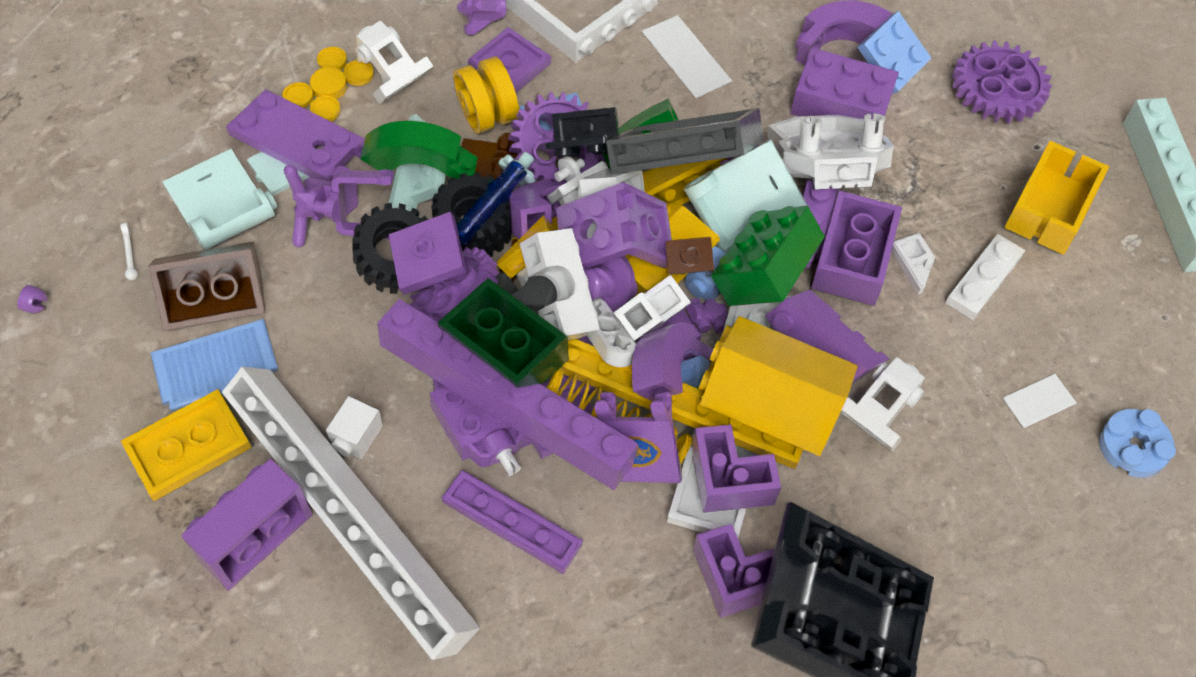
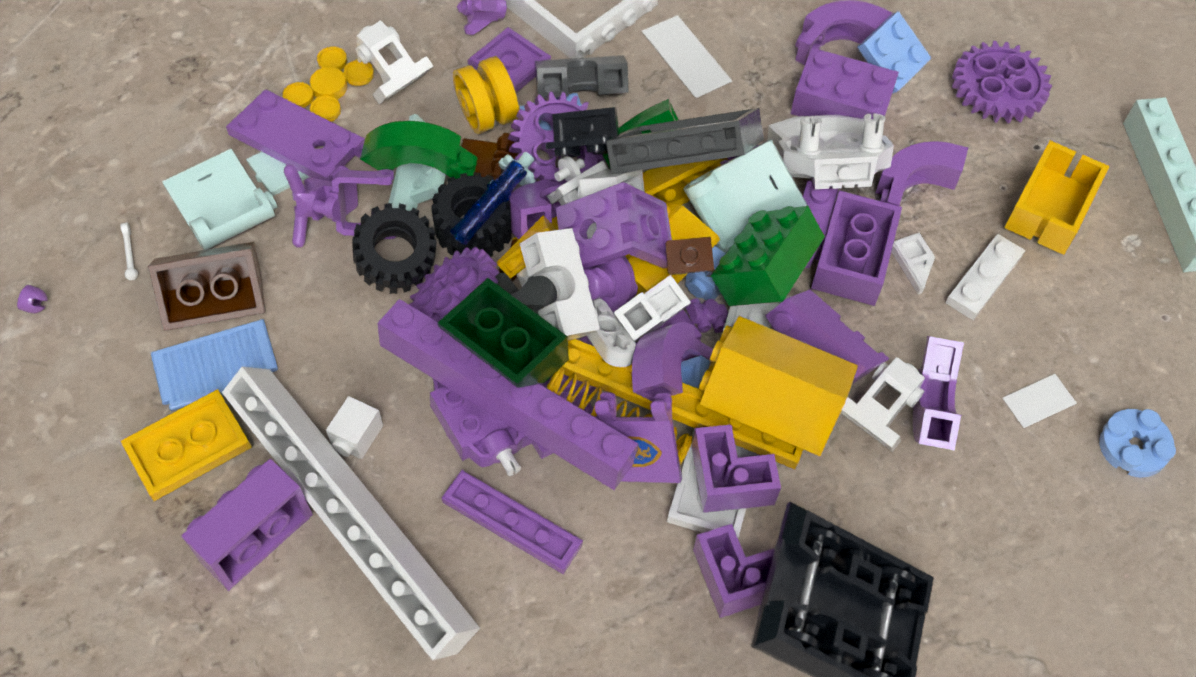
medium lavender plate [389,212,467,295] -> none
none -> dark grey arch [535,55,629,98]
none -> medium lavender arch [875,141,968,206]
none -> arch [913,336,964,450]

